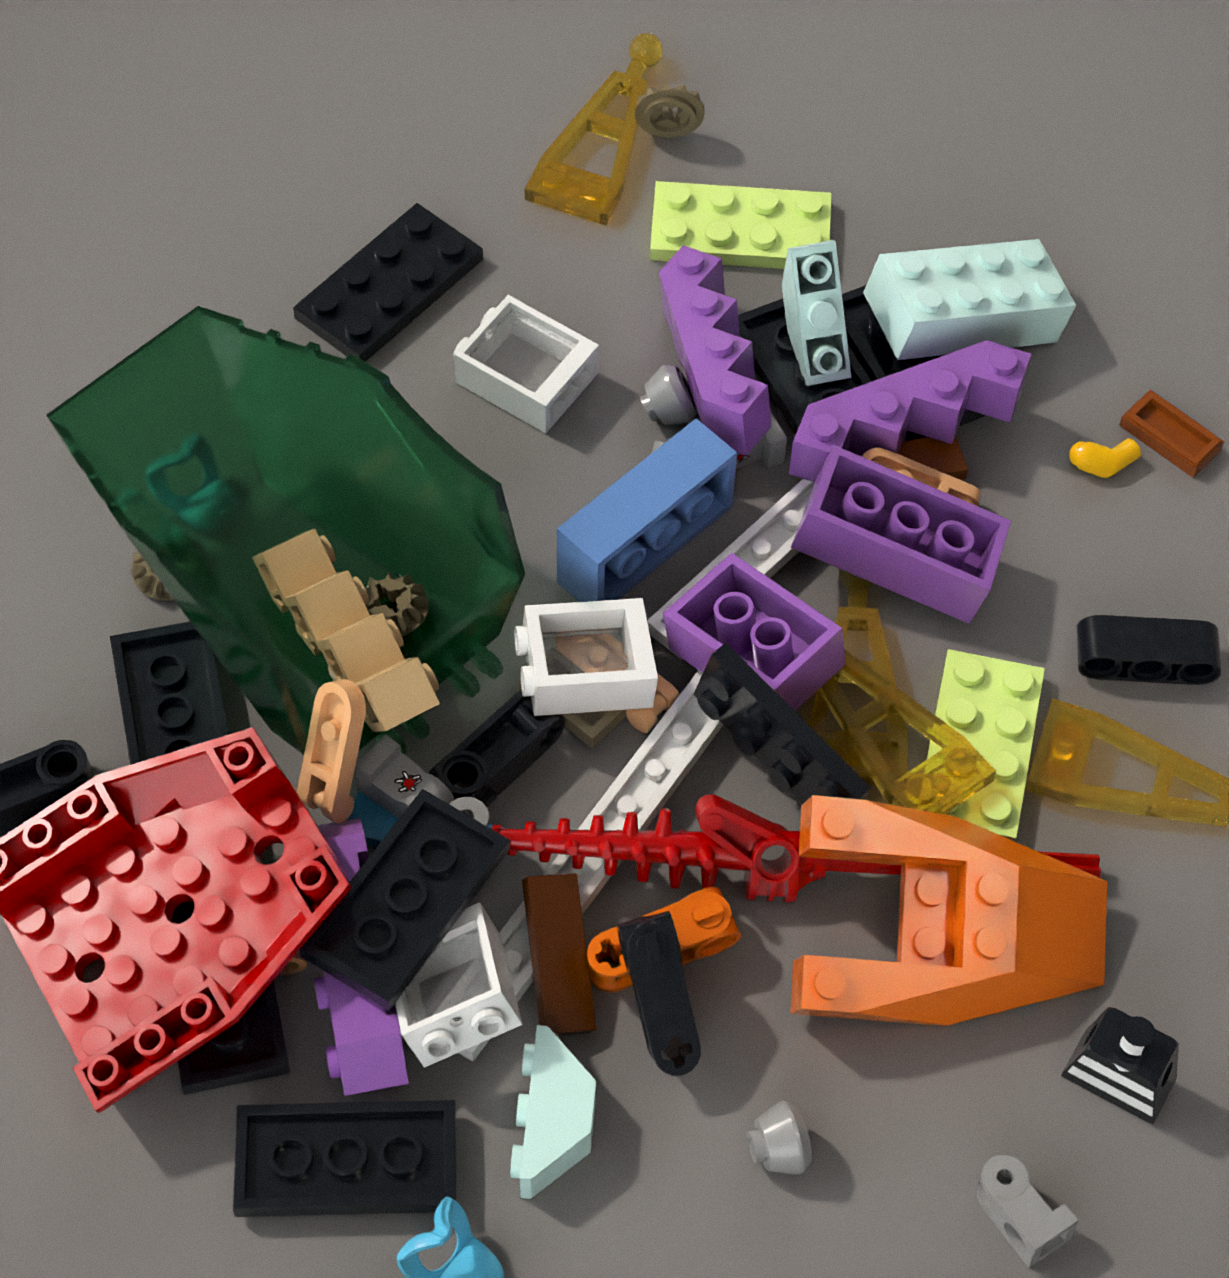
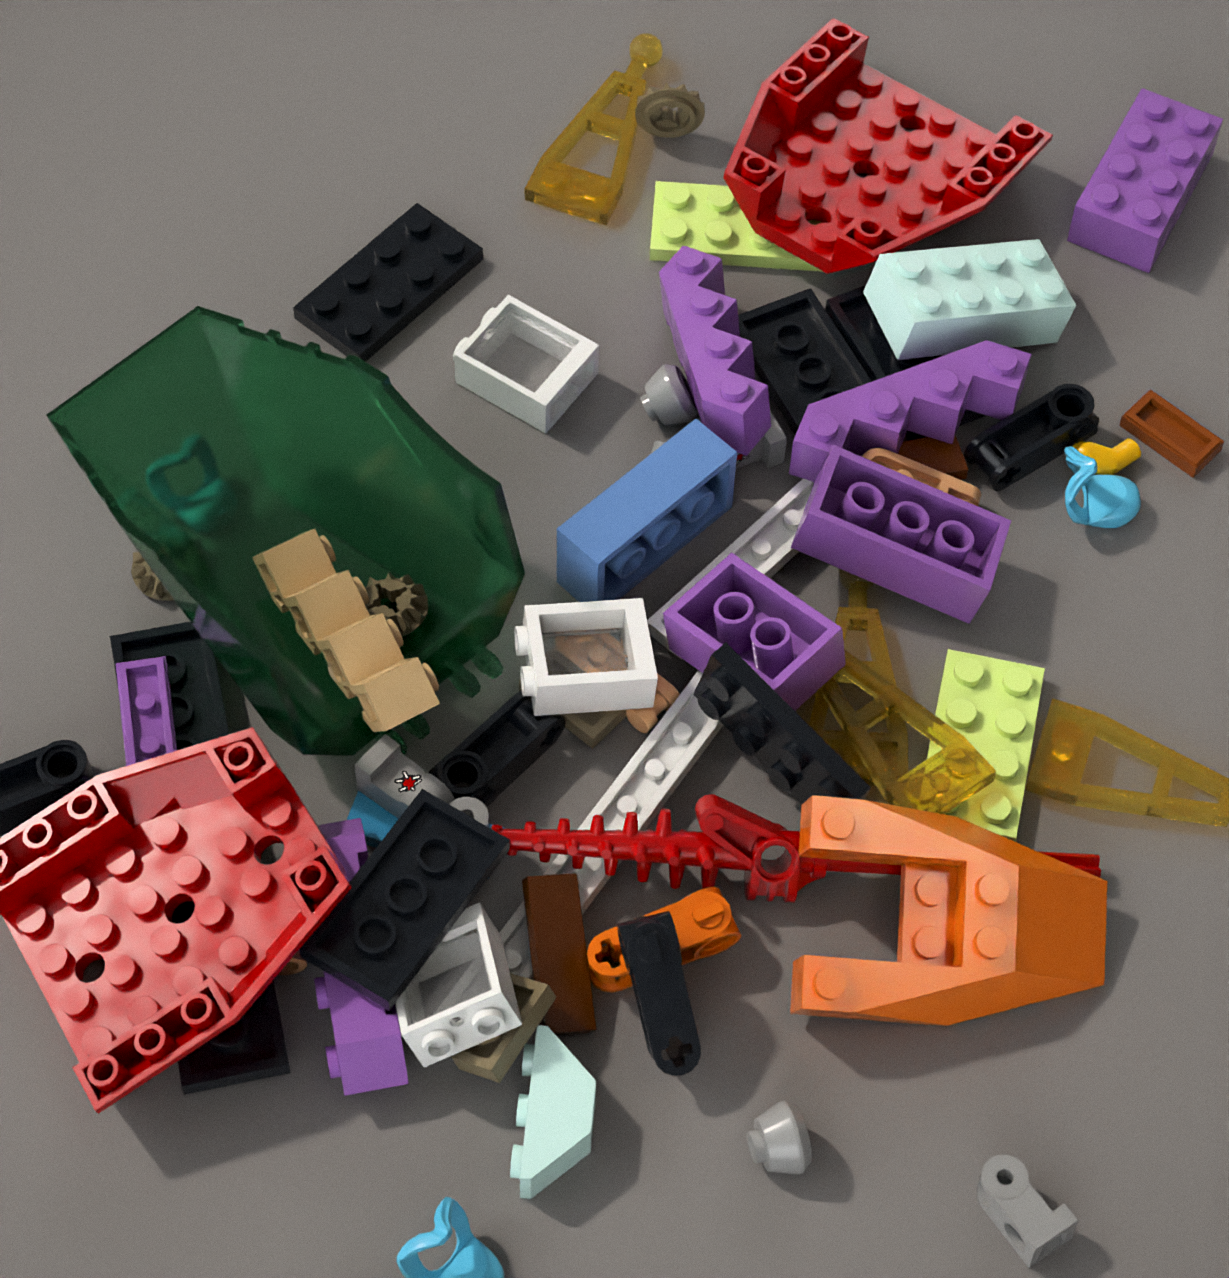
black plate [233,1100,456,1217] -> none
light nougat plate [297,679,366,823] -> none
light aqua slope [782,240,851,386] -> none
black torso [1061,1007,1179,1125] -> none
black beam [1077,615,1221,685] -> none
none -> medium lavender tile [116,656,177,766]
none -> dark tan plate [451,973,557,1083]
none -> red wedge [723,18,1053,274]
none -> black piece [964,384,1099,491]
none -> medium azure piece [1064,446,1141,528]
none -> medium lavender brick [1067,88,1223,273]

